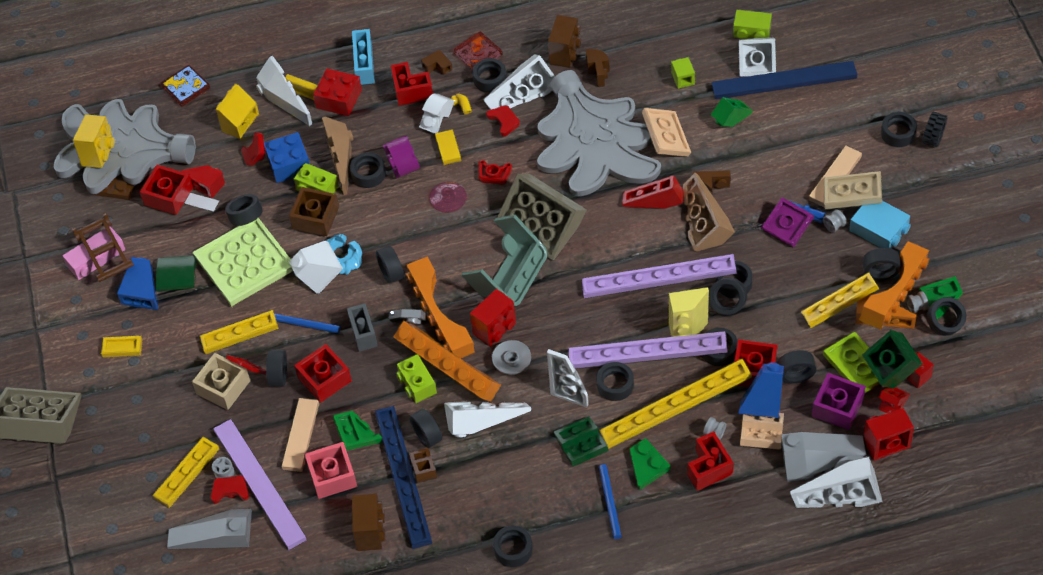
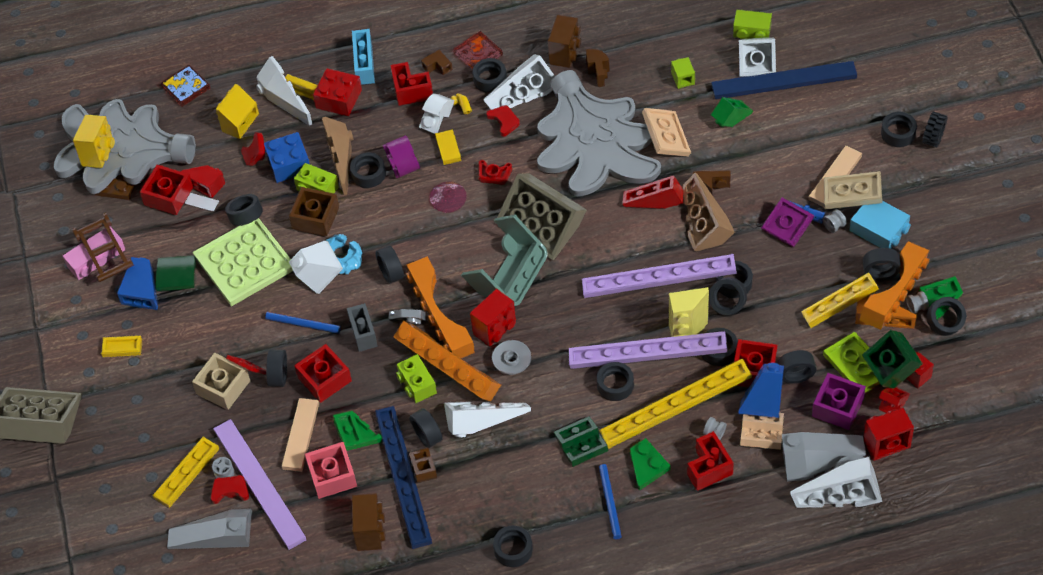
yellow tile [200,310,279,354] -> none
white wedge [547,349,588,408] -> none

